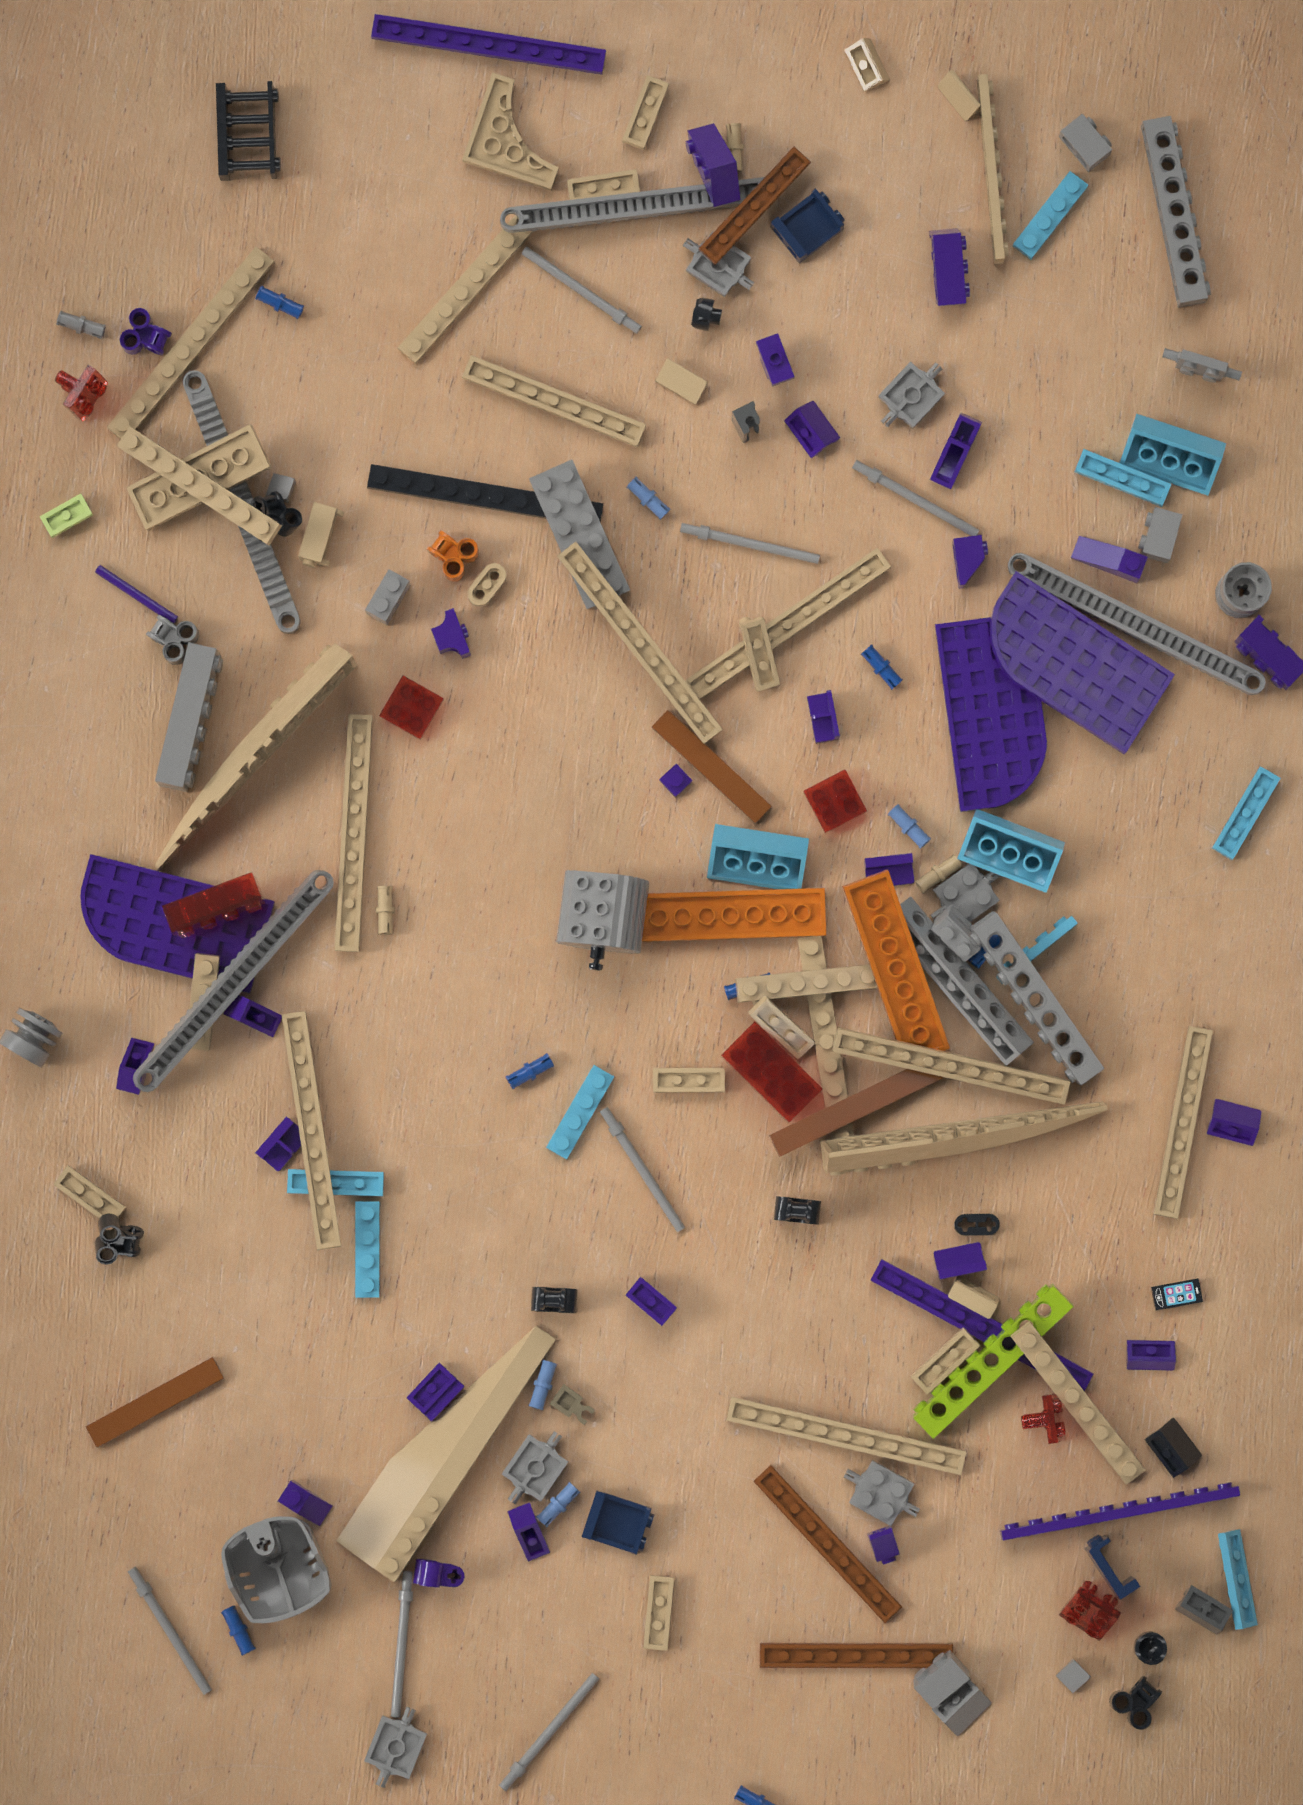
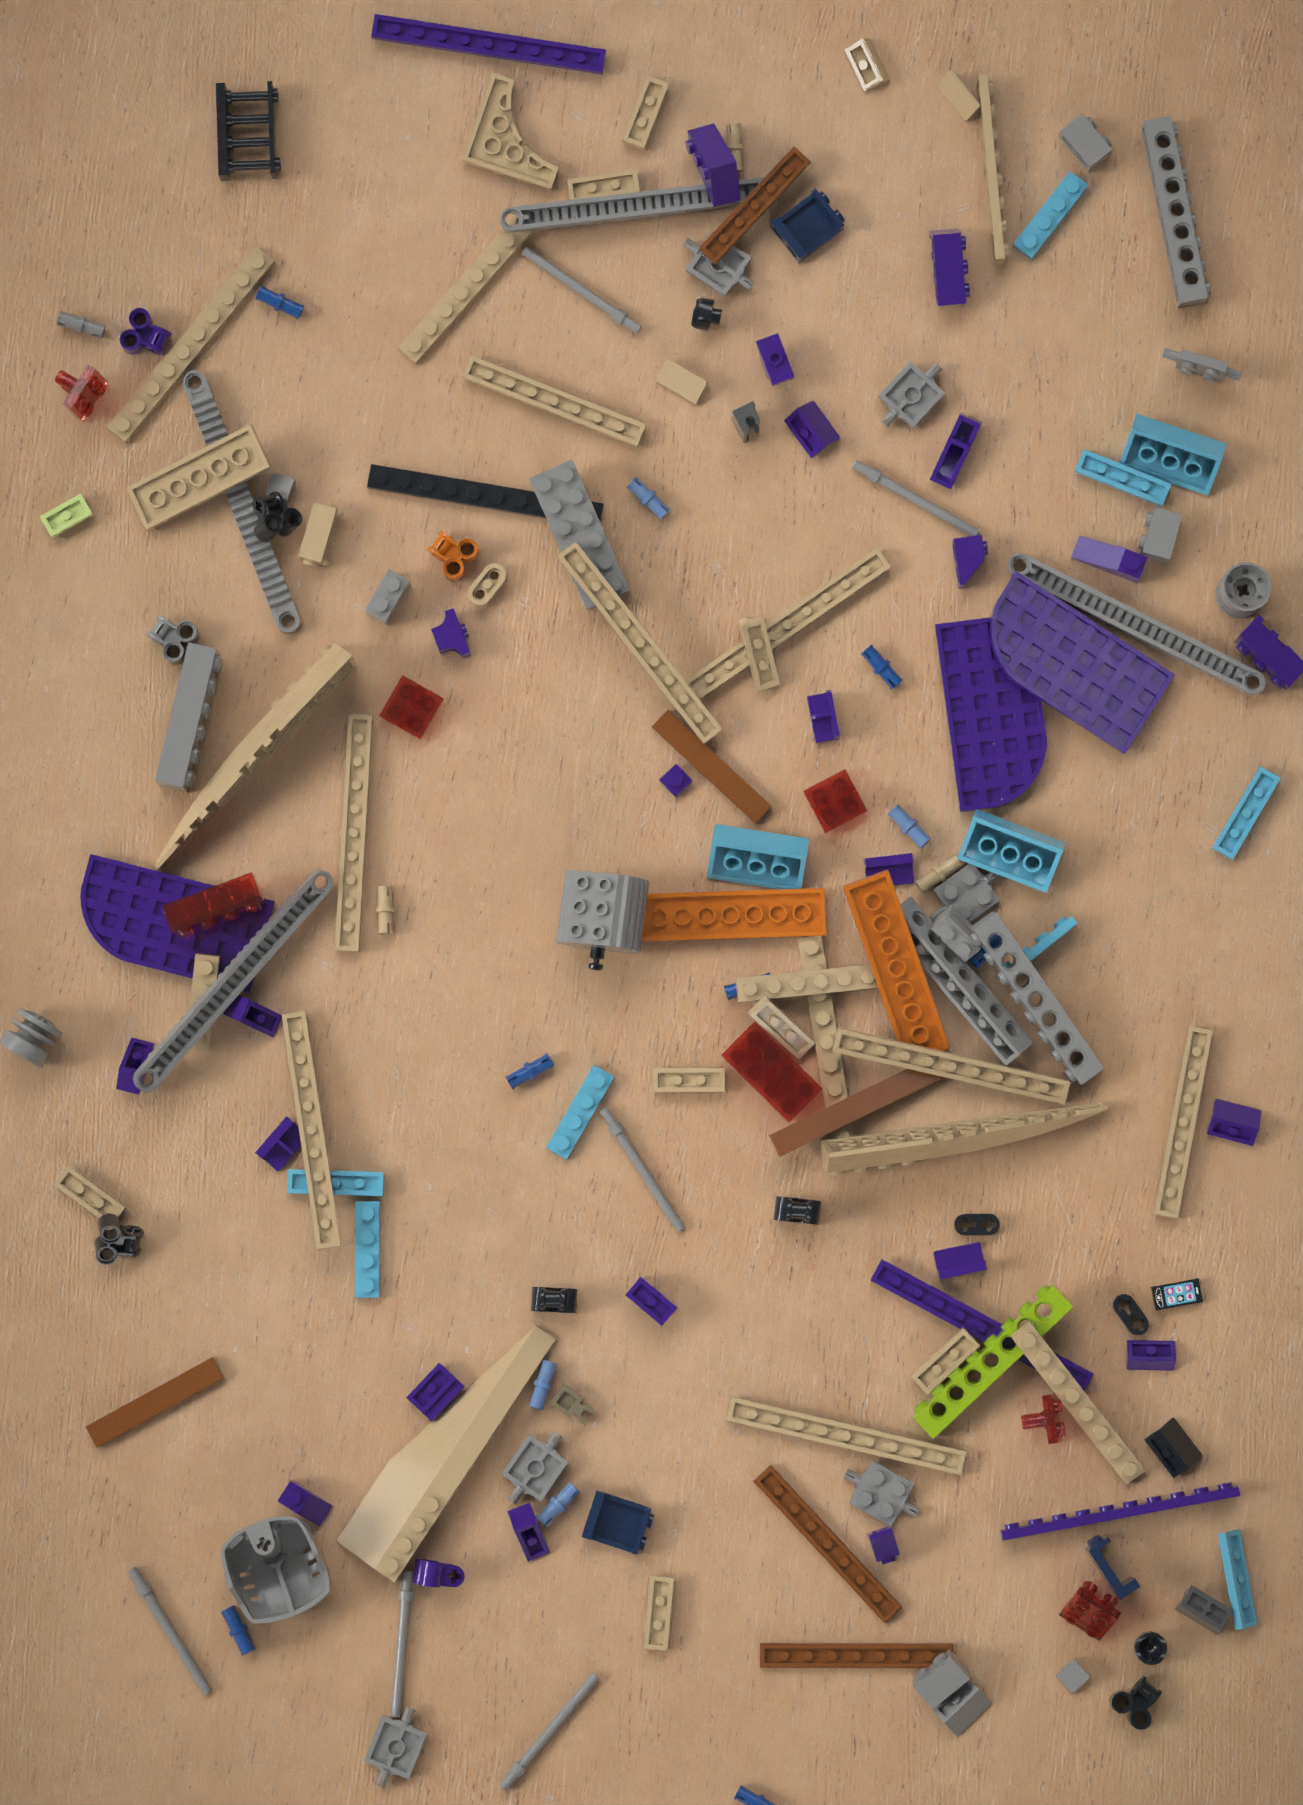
dark purple bar [95,565,178,624] -> none
tan plate [117,426,282,546] -> none
light grey bar [680,523,820,564] -> none
tan slope [948,1276,999,1319] -> none
none -> black beam [1112,1294,1149,1335]

